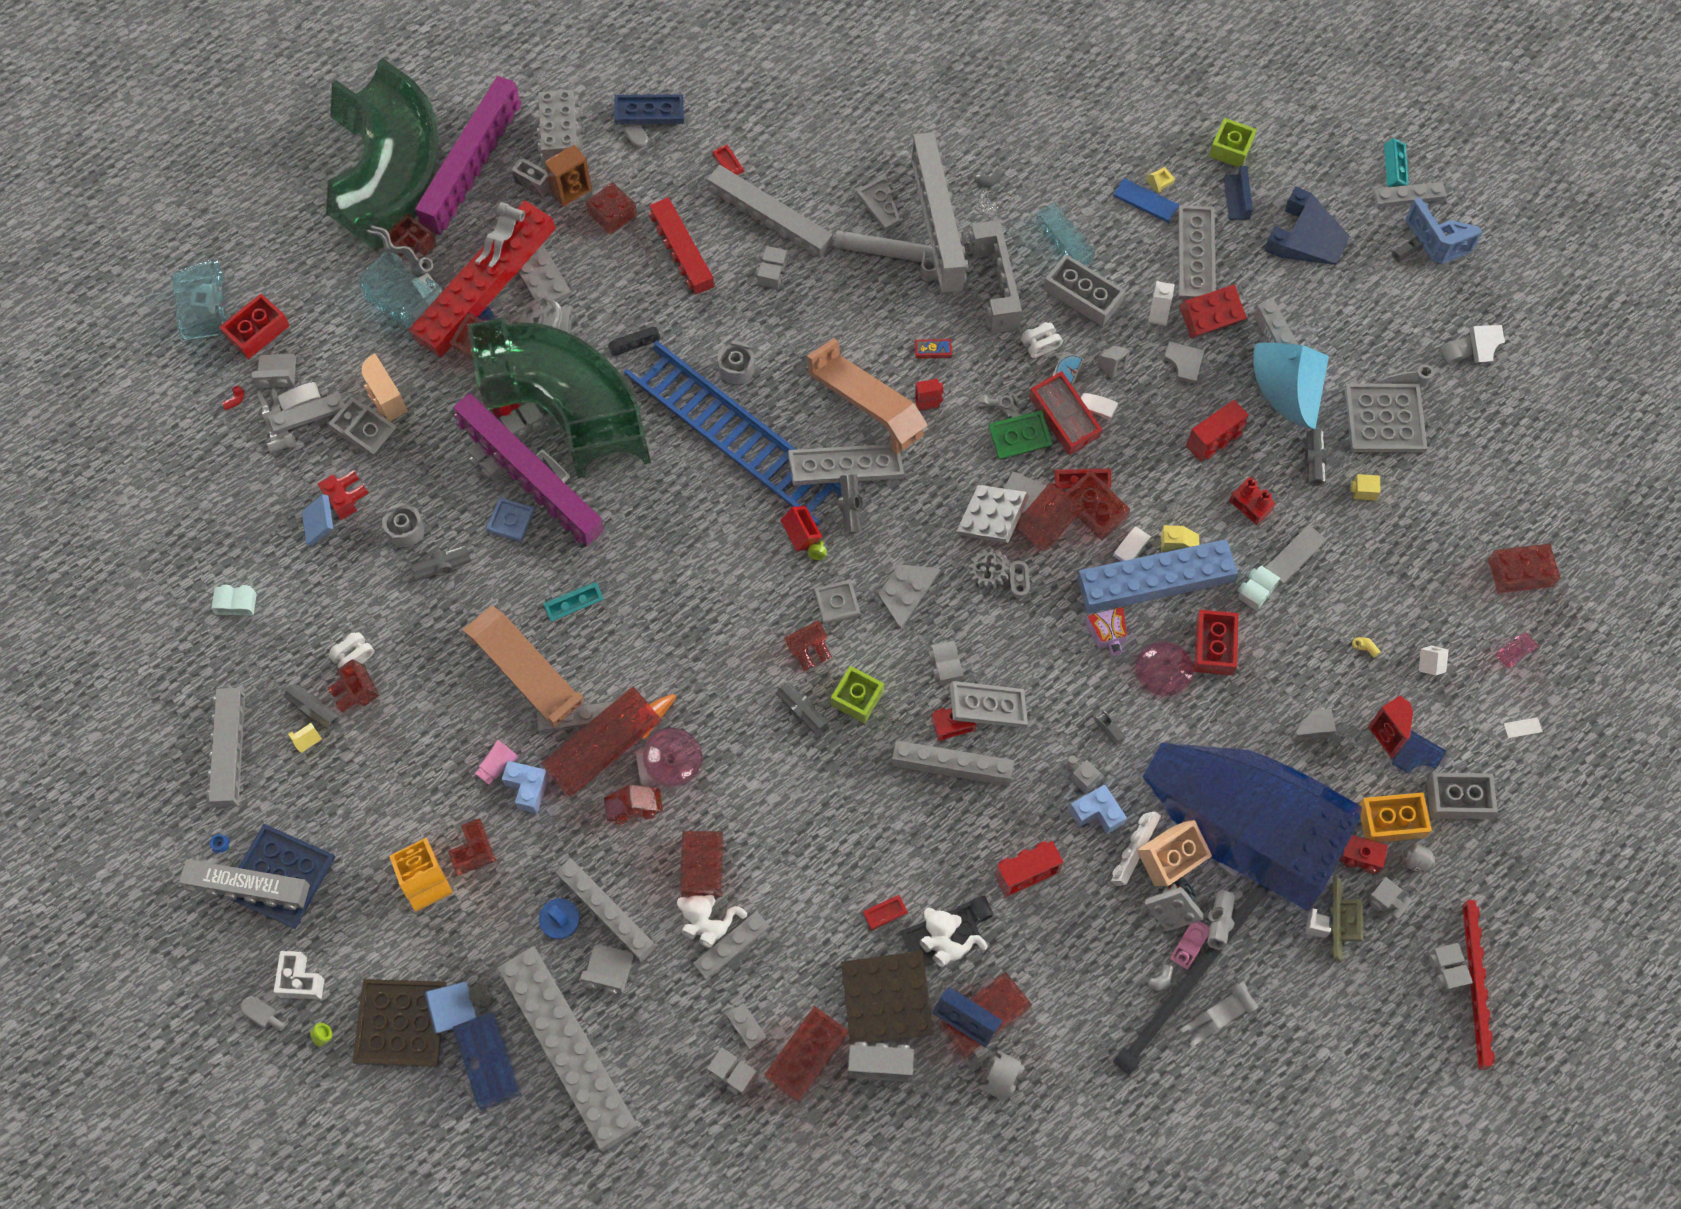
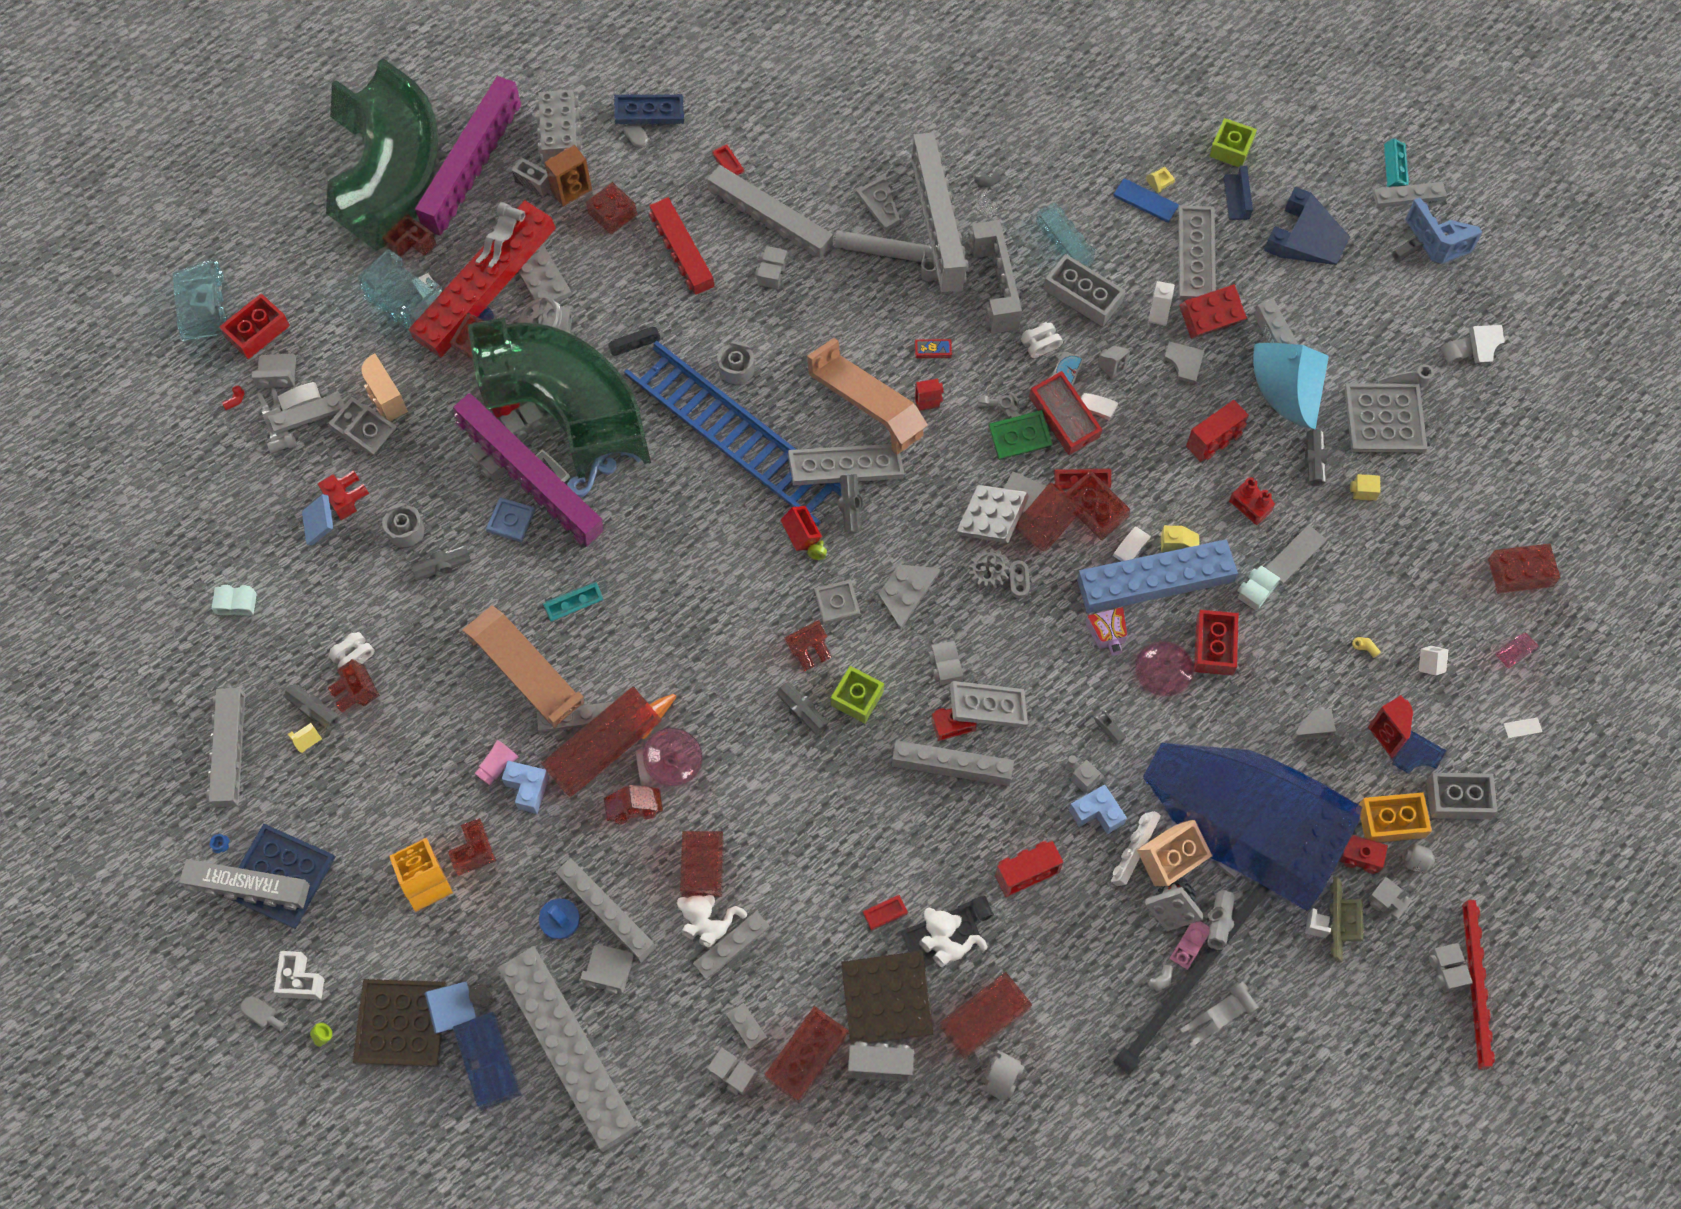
light grey flag [367,225,433,276] -> none
dark blue panel [932,987,1002,1048] -> none
none -> medium blue plant [567,442,643,497]

